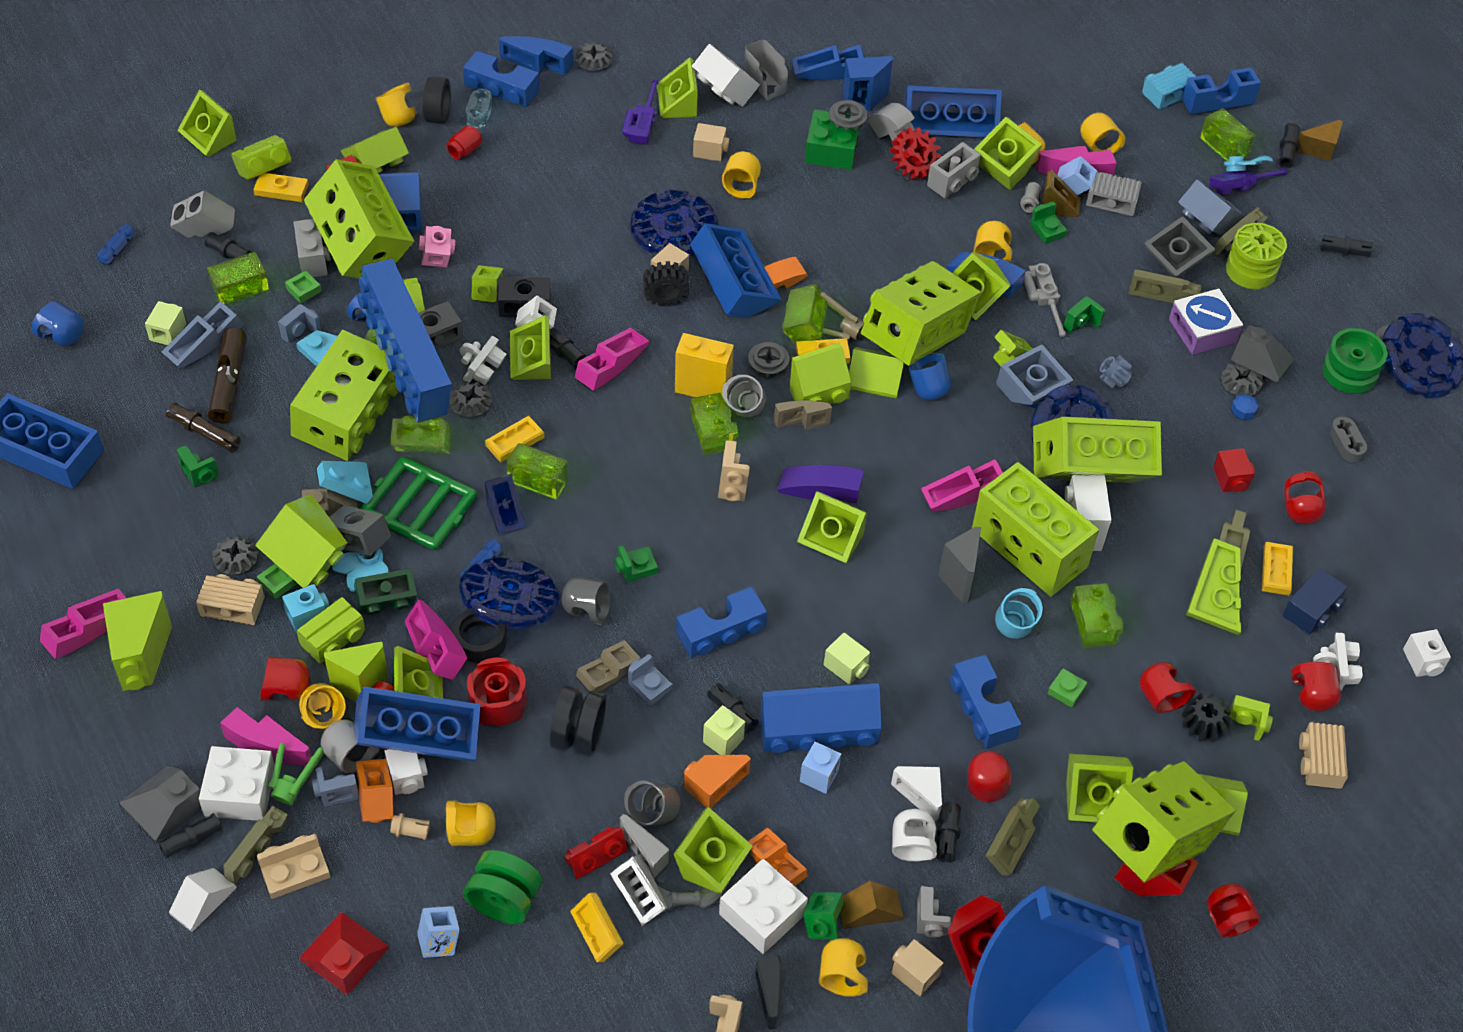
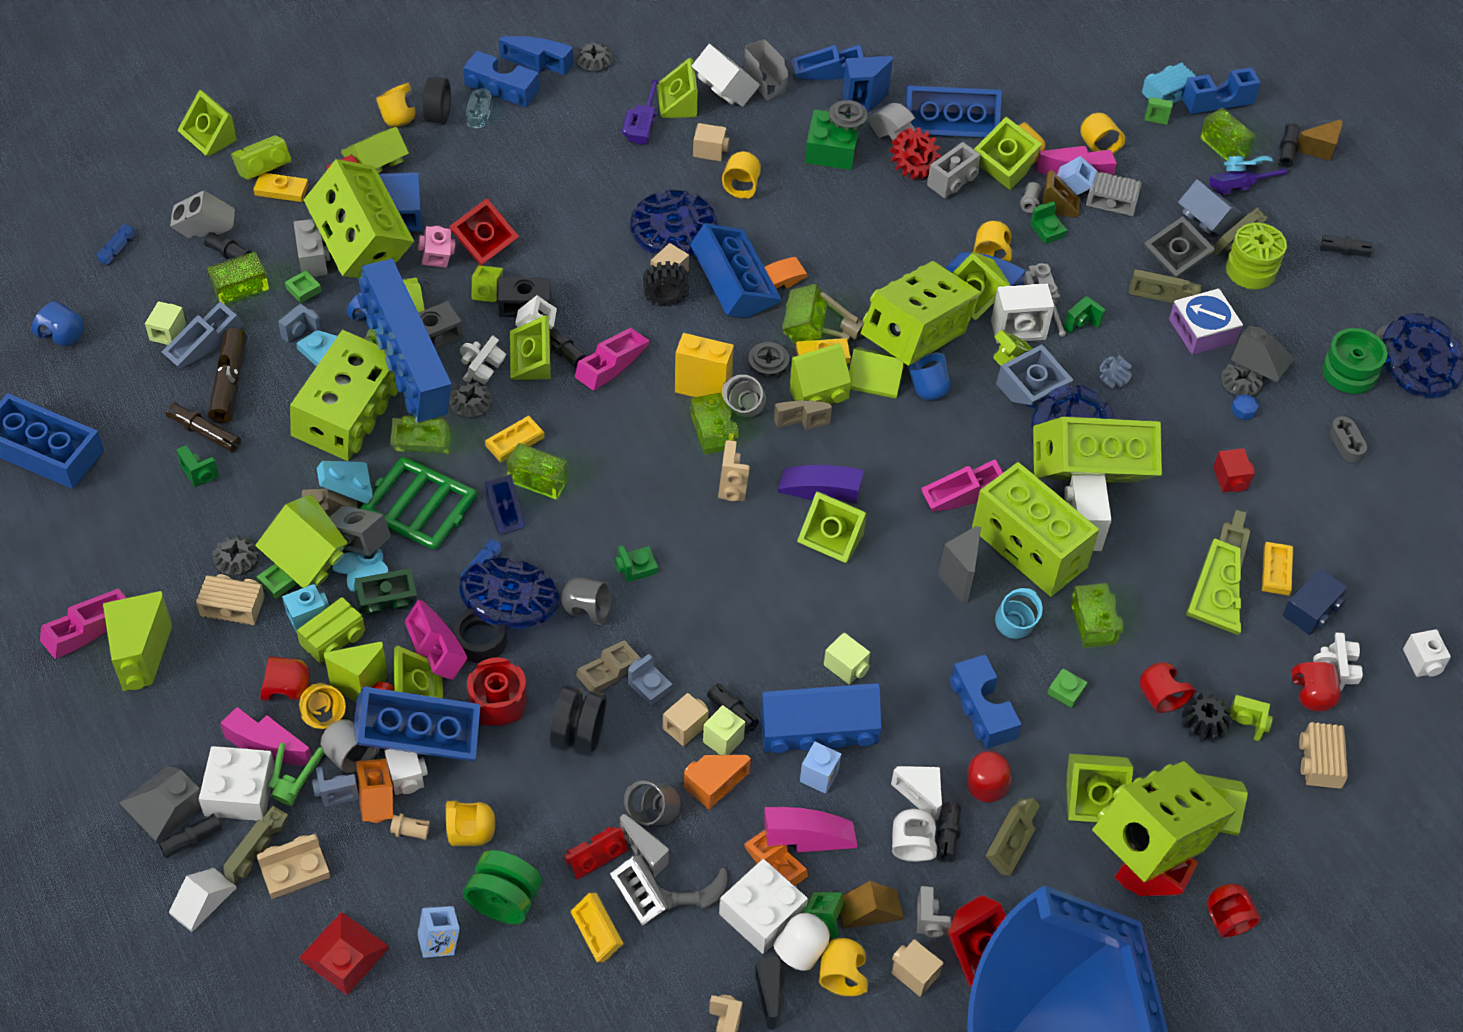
red brick [446,125,482,160] -> none
lime slope [674,807,753,893] -> none
blue arch [676,586,767,658] -> none
red helmet [1284,471,1326,524] -> none
none -> red slope [449,198,519,266]
none -> tan brick [663,693,709,747]
none -> dark pink slope [764,807,857,852]
none -> white helmet [774,913,830,971]
none -> white brick [991,283,1054,343]
none -> bright green plate [1144,97,1173,125]

